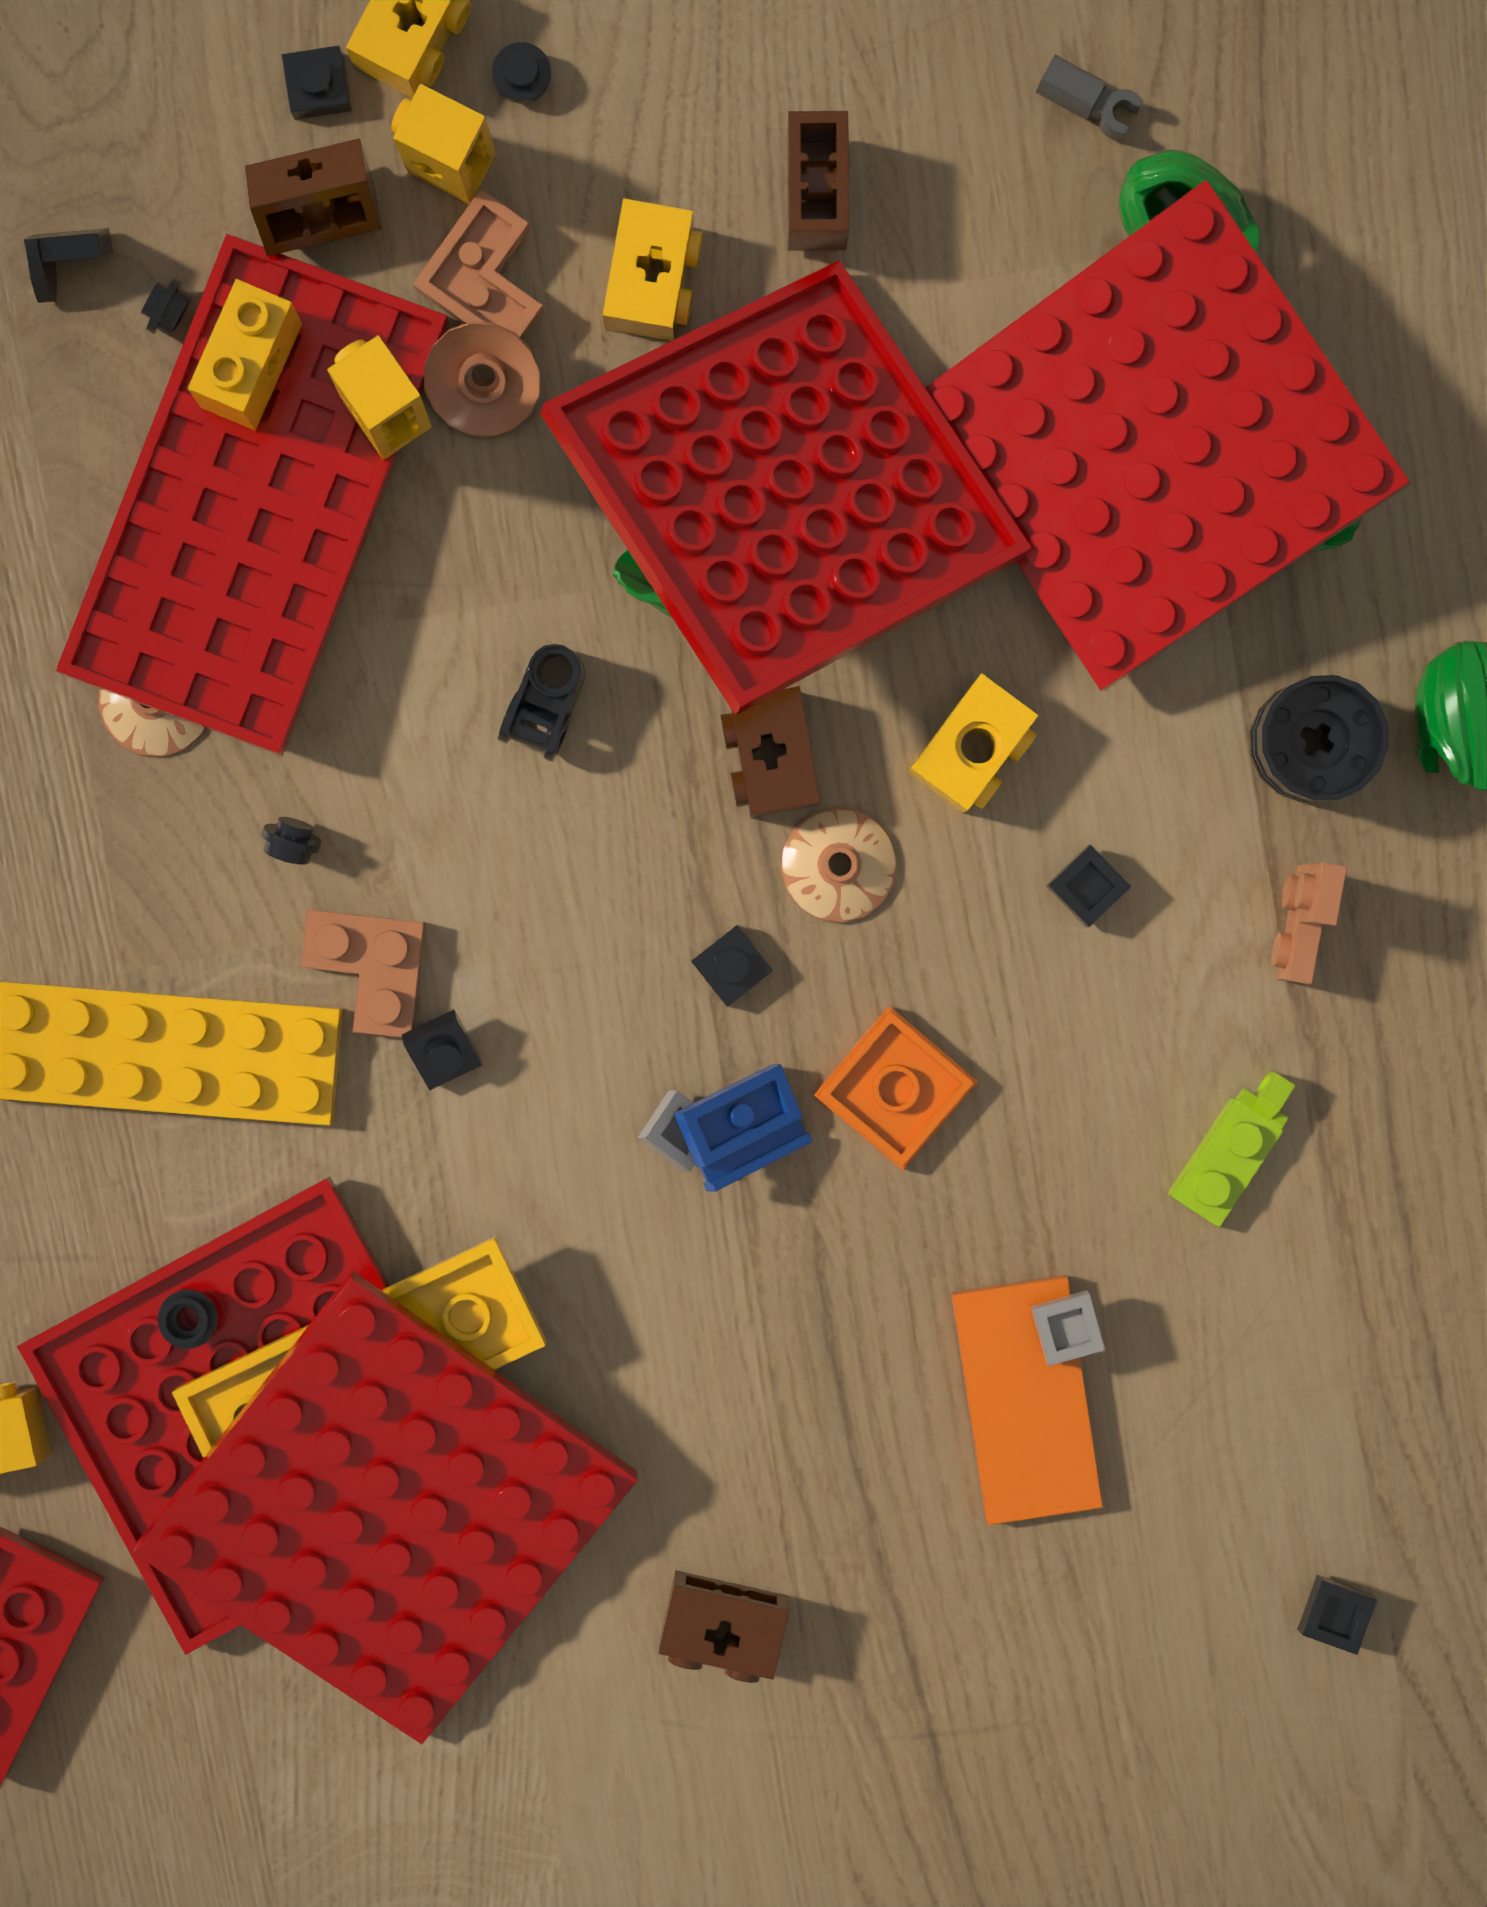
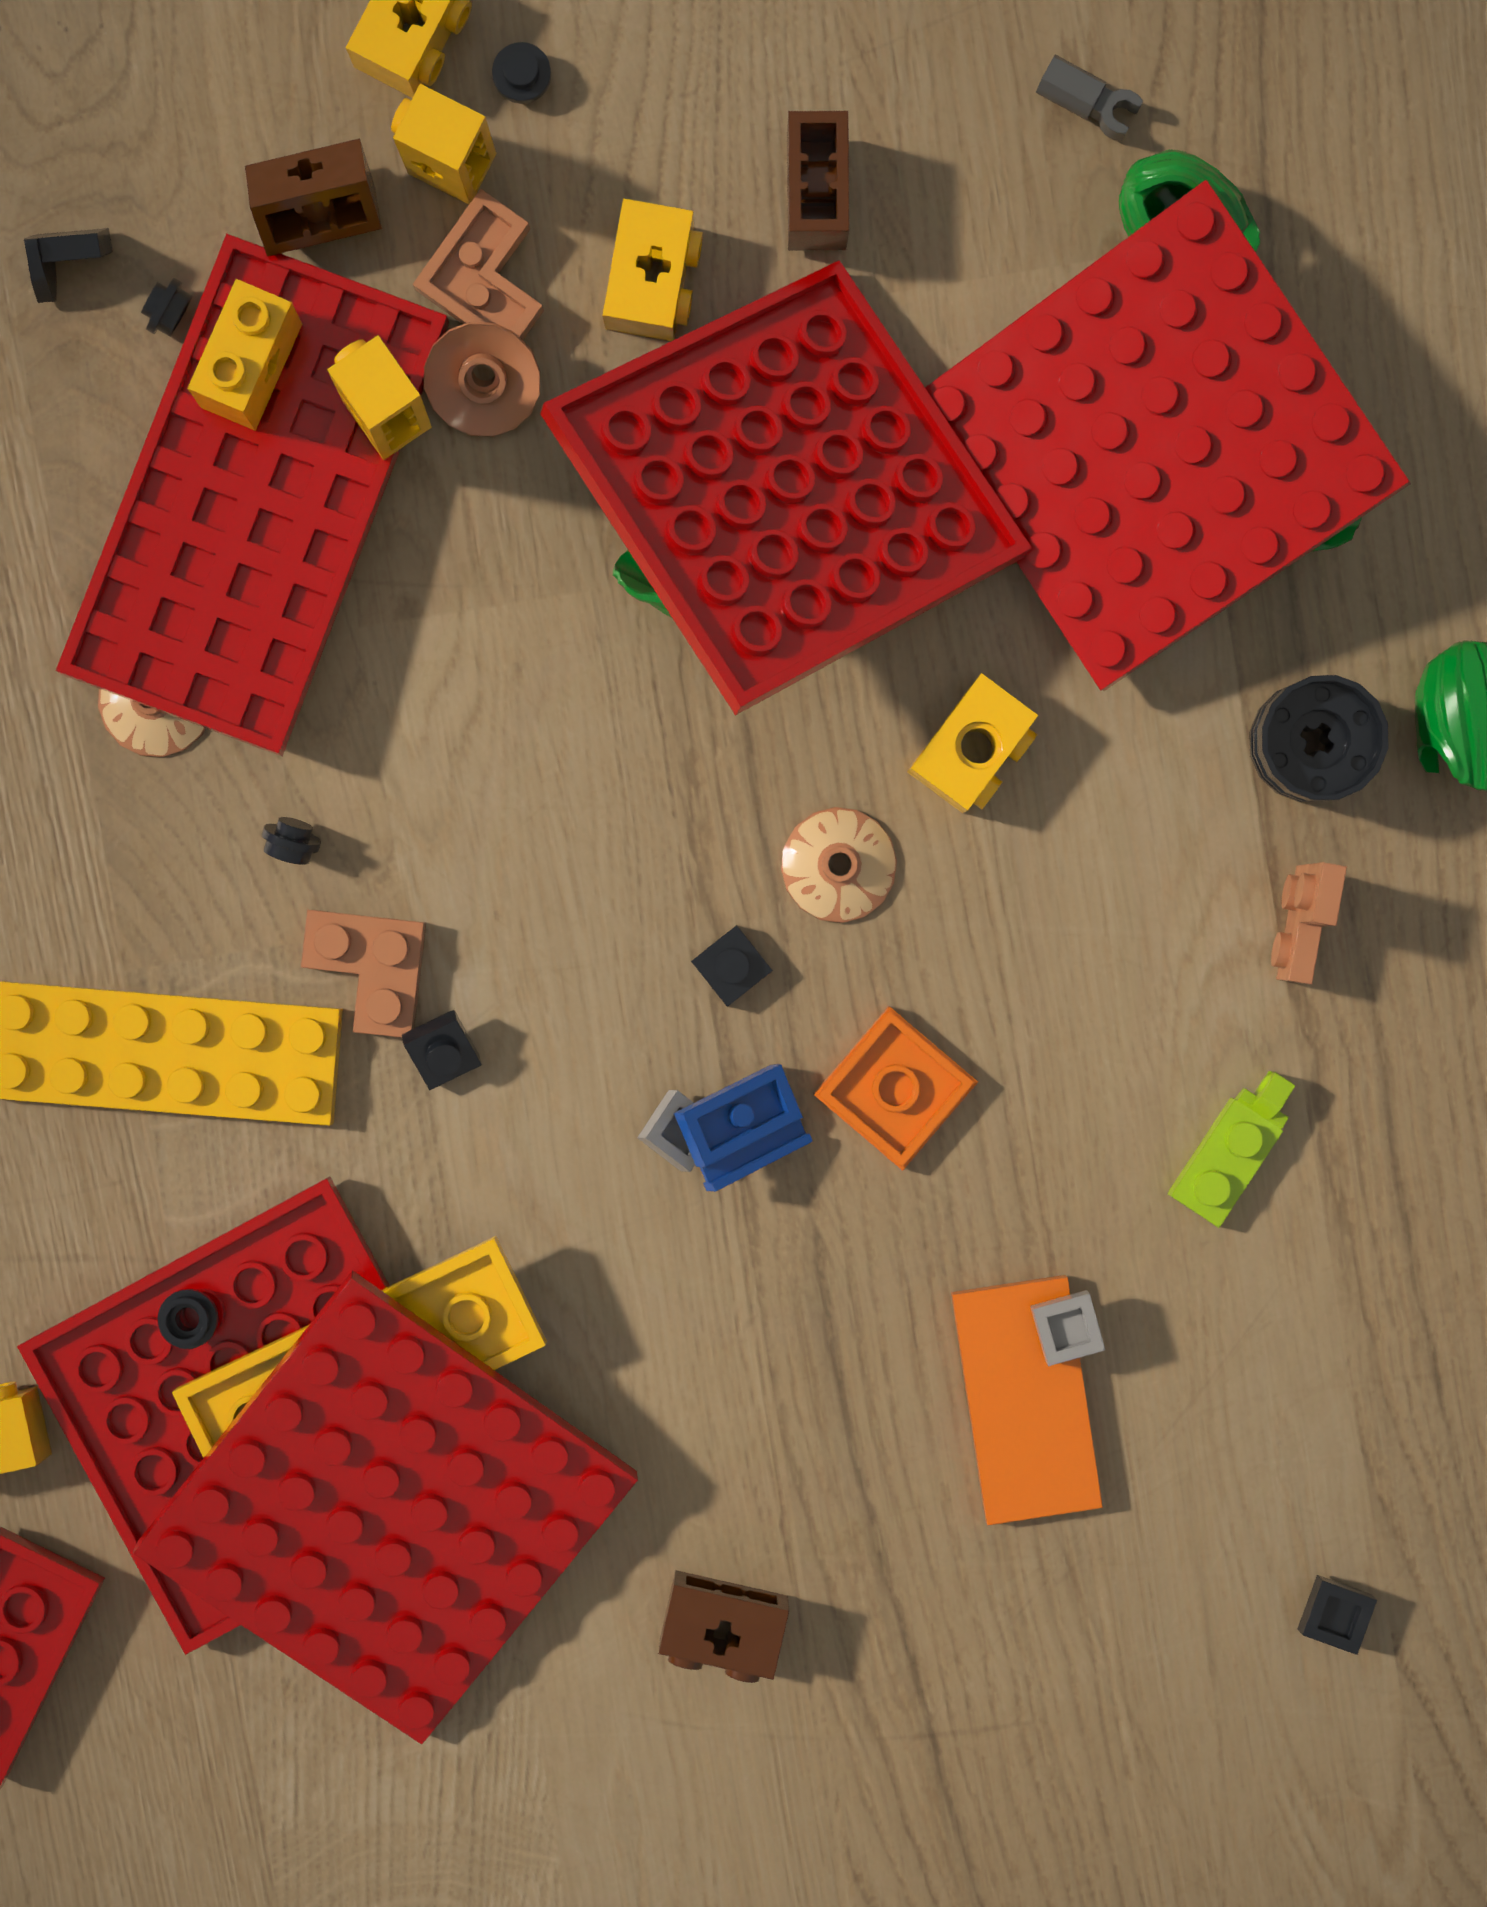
black plate [282,45,352,120] -> none
black piece [498,644,586,762] -> none
reddish brown brick [720,686,821,818] -> none
black plate [1046,845,1131,928] -> none

